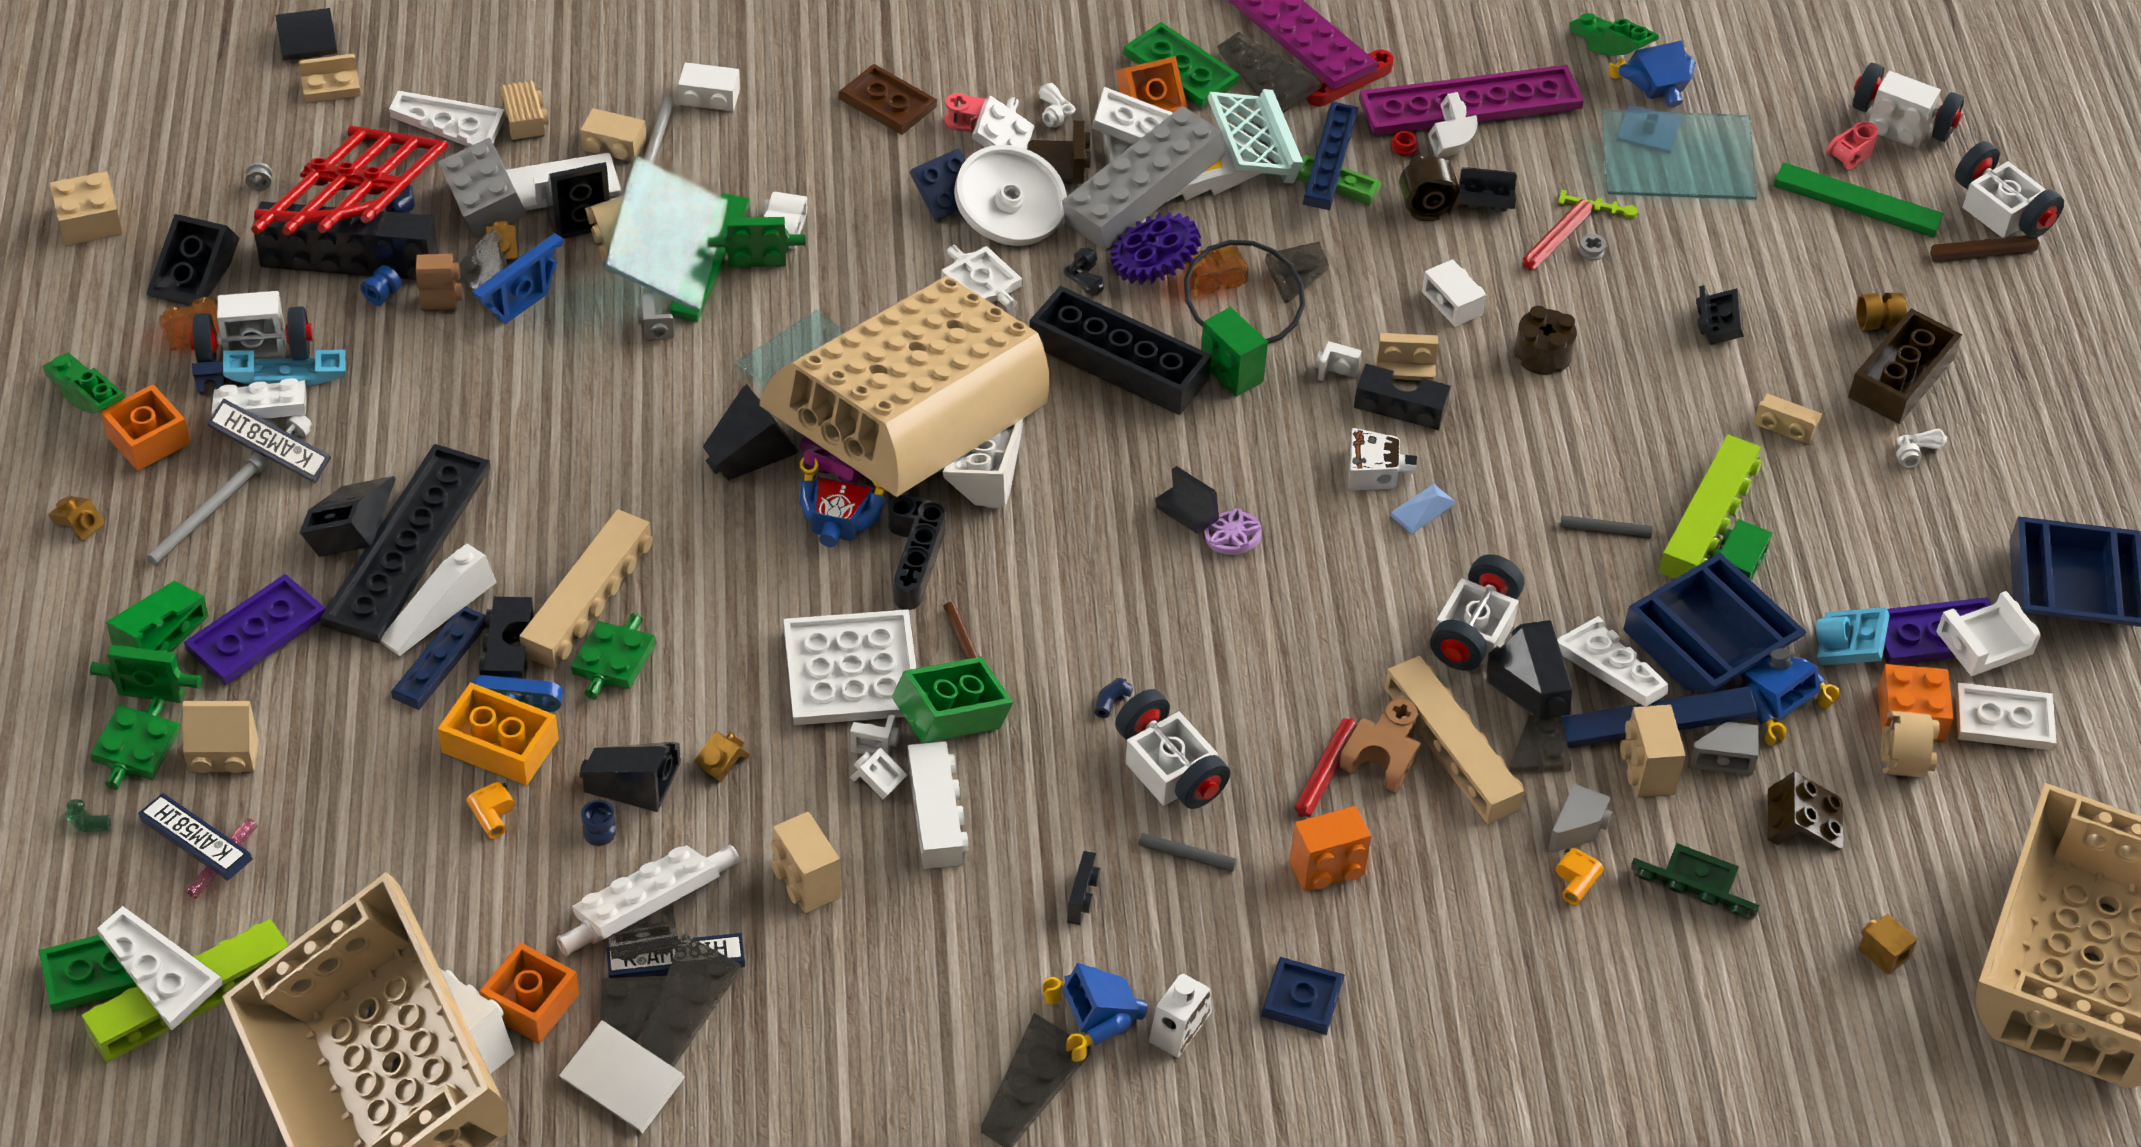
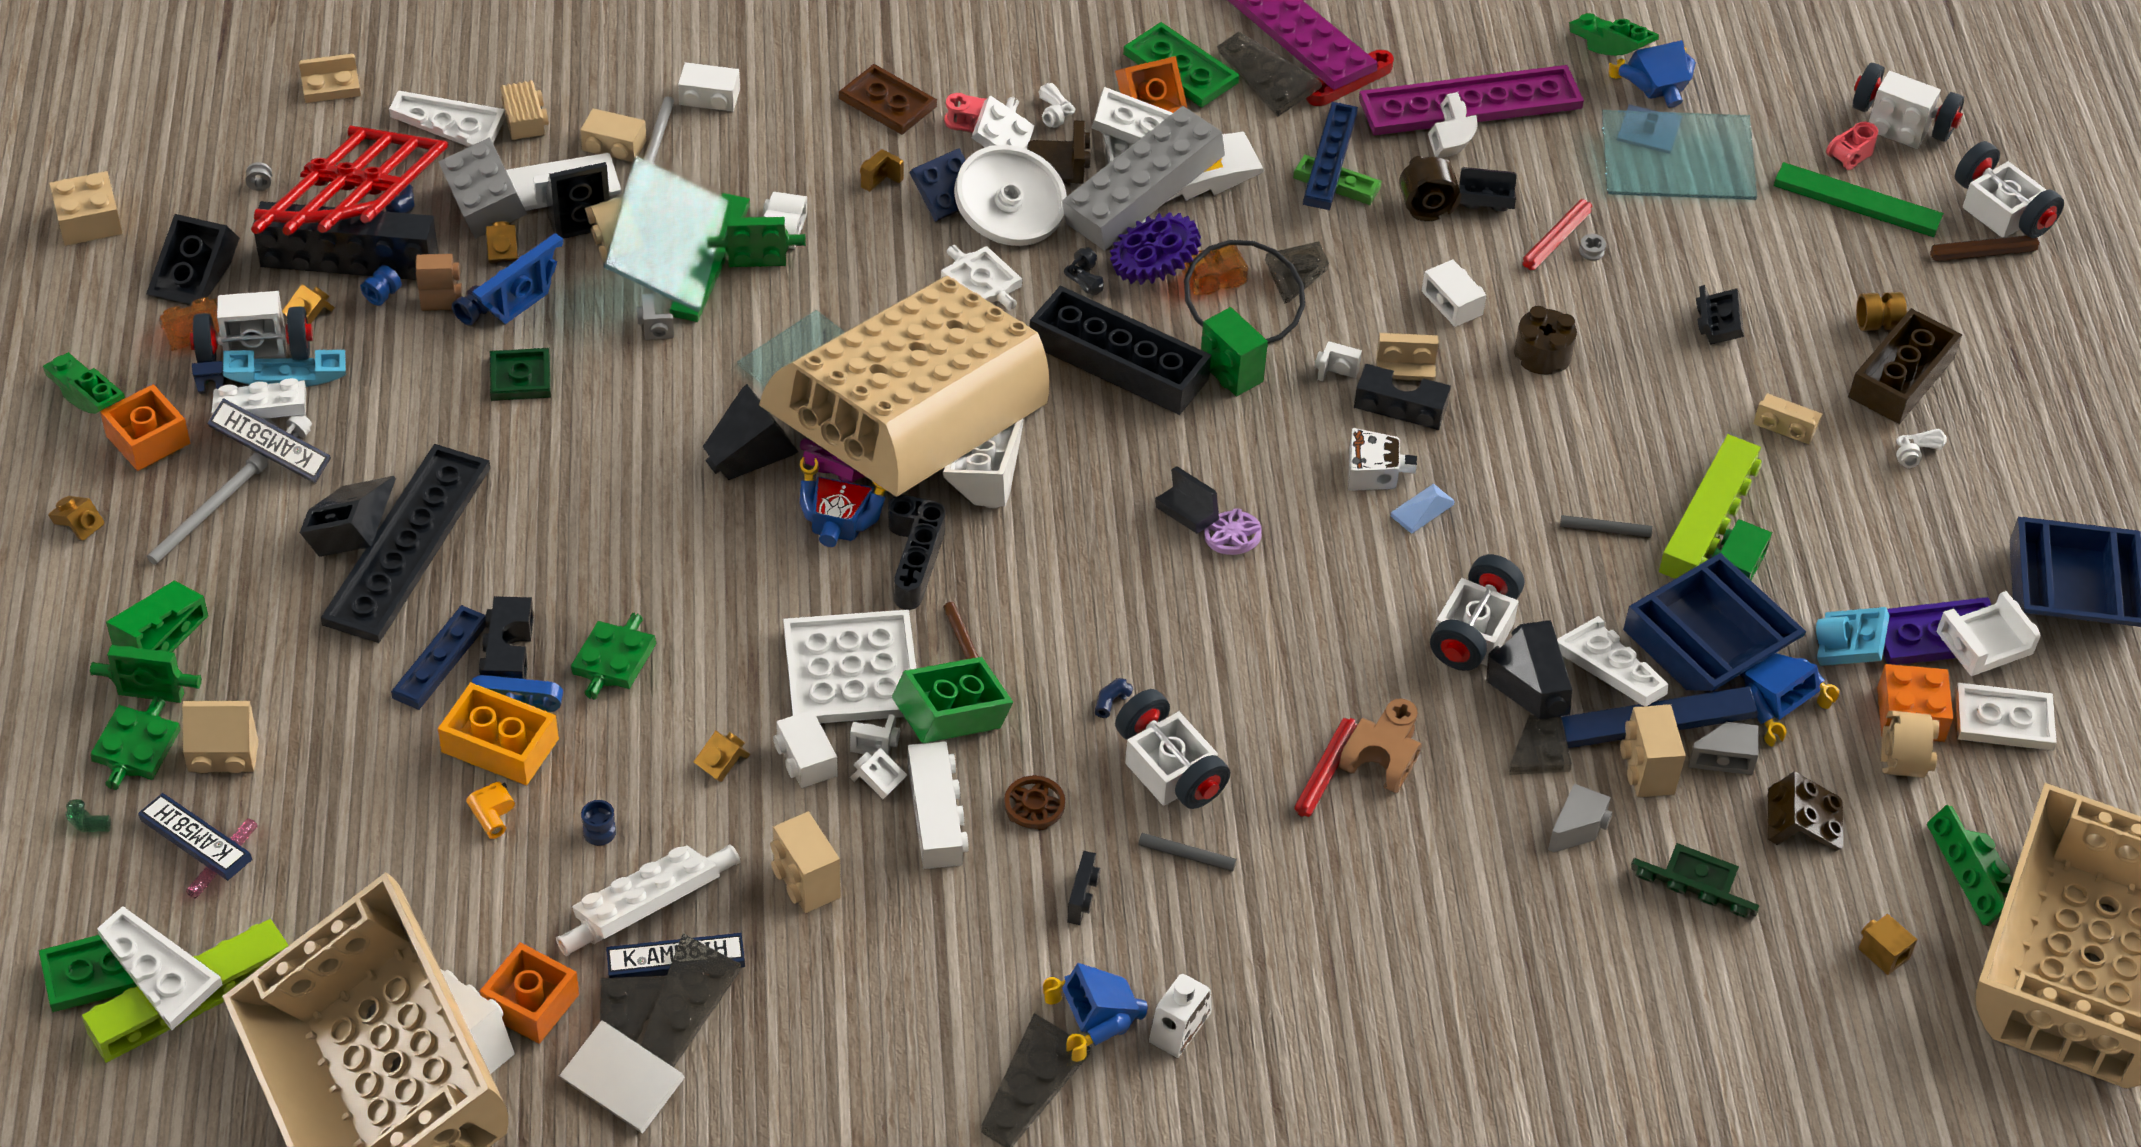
dark purple plate [184,574,325,685] -> none
black slope [275,8,338,61] -> none
white wedge [381,544,497,656] -> none
clear smoke wing [459,228,507,290] -> none
tan brick [520,509,653,670] -> none
black slope [579,742,681,812] -> none
clear smoke wing [608,910,680,960] -> none
light aqua fence [1207,89,1303,184] -> none
dark blue tile [1261,957,1345,1035] -> none
orange brick [1289,805,1371,892] -> none
tan brick [1385,656,1524,824] -> none
red plate [1390,131,1418,156] -> none
light orange piece [1555,848,1604,905] -> none
lime piece [1558,189,1638,219] -> none
dark grey piece [1769,648,1793,670] -> none
none -> pearl gold bracket [282,284,335,324]
none -> dark blue wheel [452,285,489,326]
none -> dark green tile [490,348,551,401]
none -> white brick [773,709,837,788]
none -> pearl gold bracket [860,149,904,192]
none -> reddish brown wheel [1004,775,1065,831]
none -> green bracket [1927,805,2013,926]

